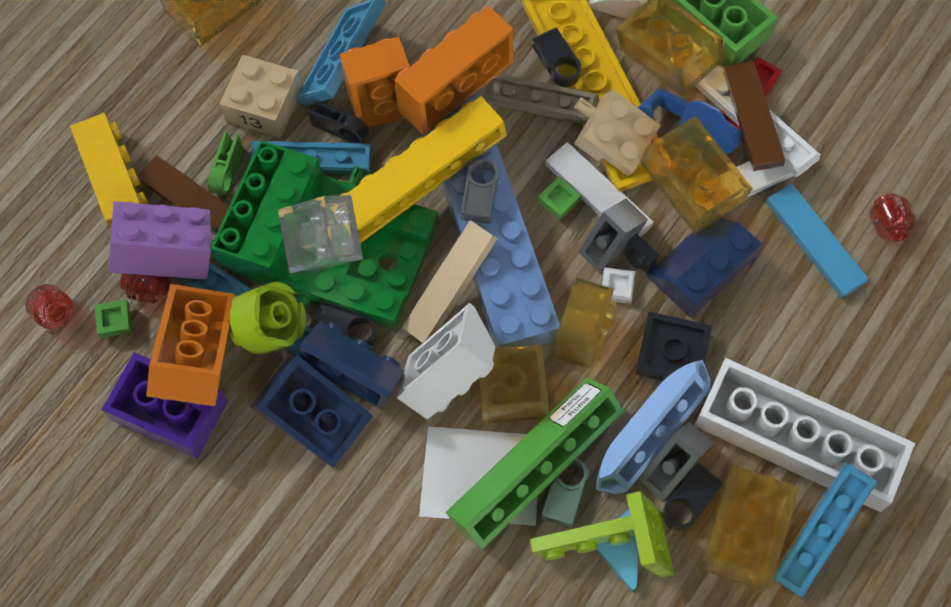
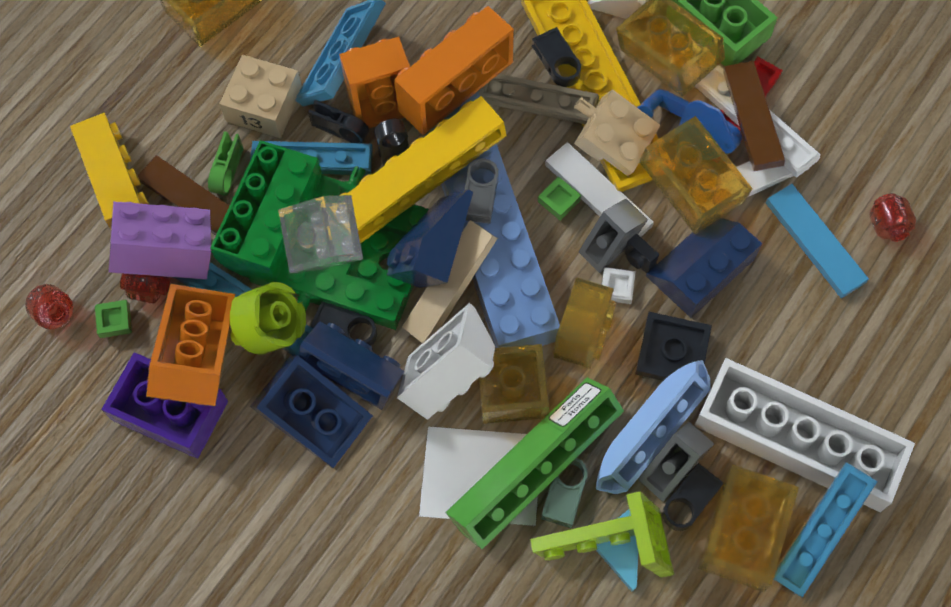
none -> black piece [374,119,409,167]
none -> dark blue slope [387,190,473,288]

